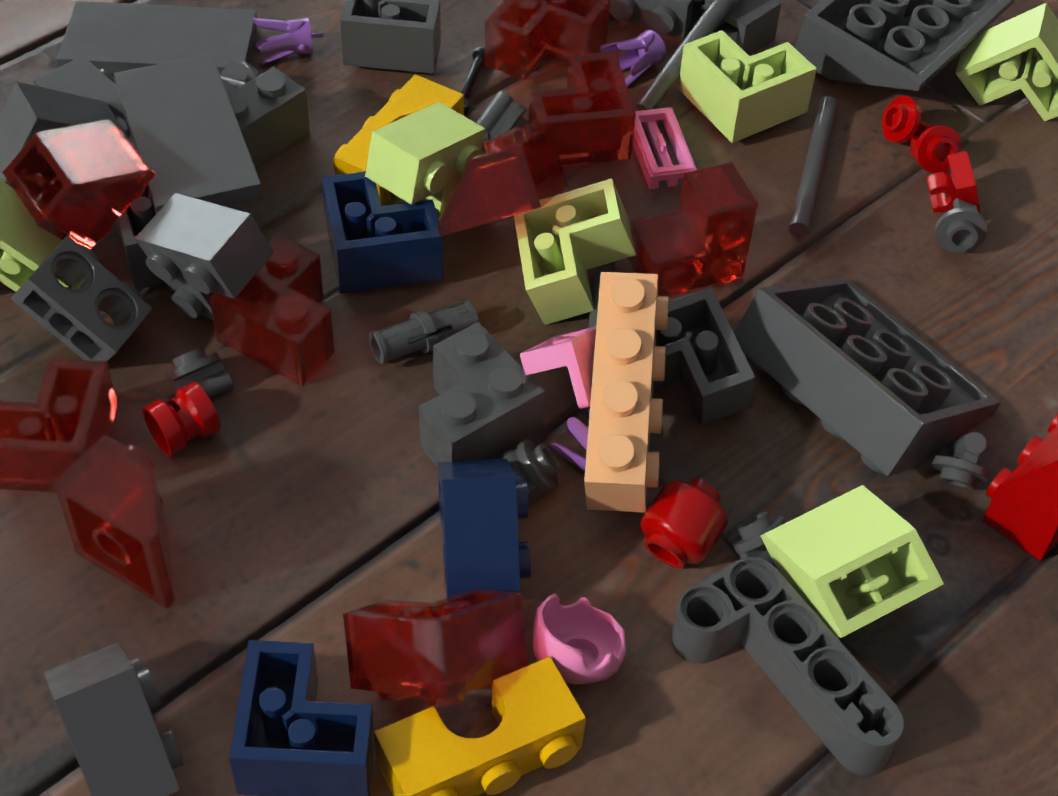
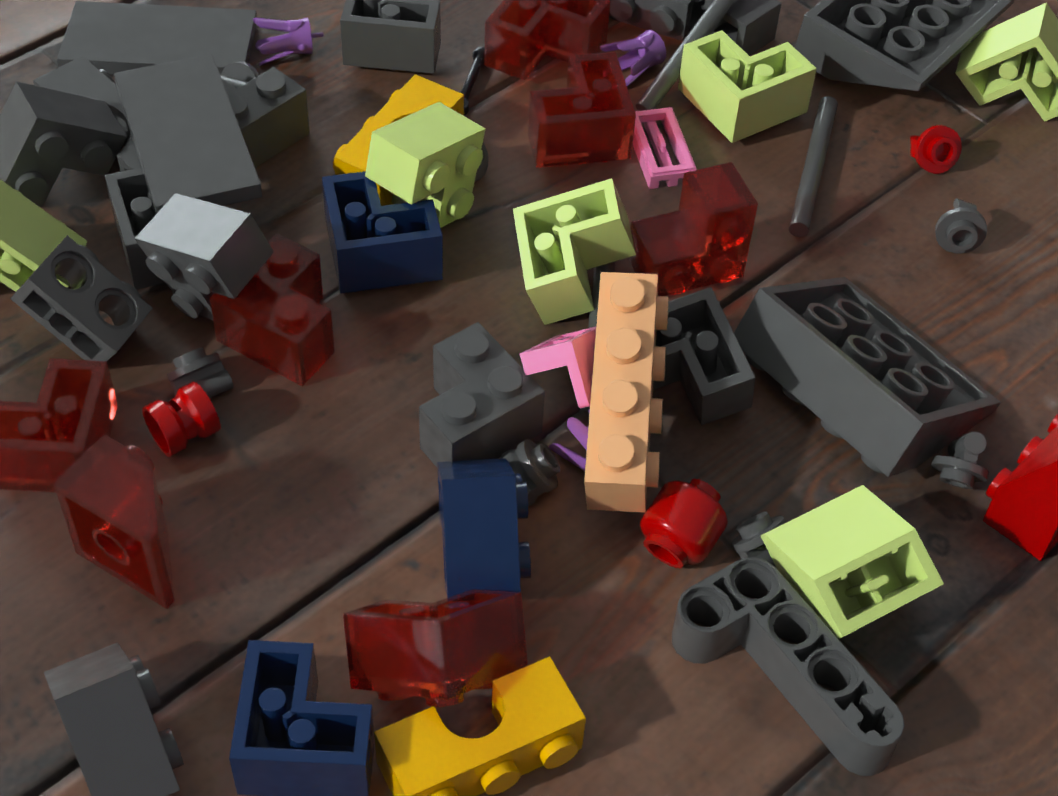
clear red slope [2,119,156,250] -> none
dark grey pin [368,300,479,365] -> none
clear red slope [437,123,568,237] -> none
dark grey plate [476,91,529,148] -> none
bright pink hair [533,593,627,685] -> none
red plate [882,96,933,144] -> none
red tile [926,151,981,213] -> none

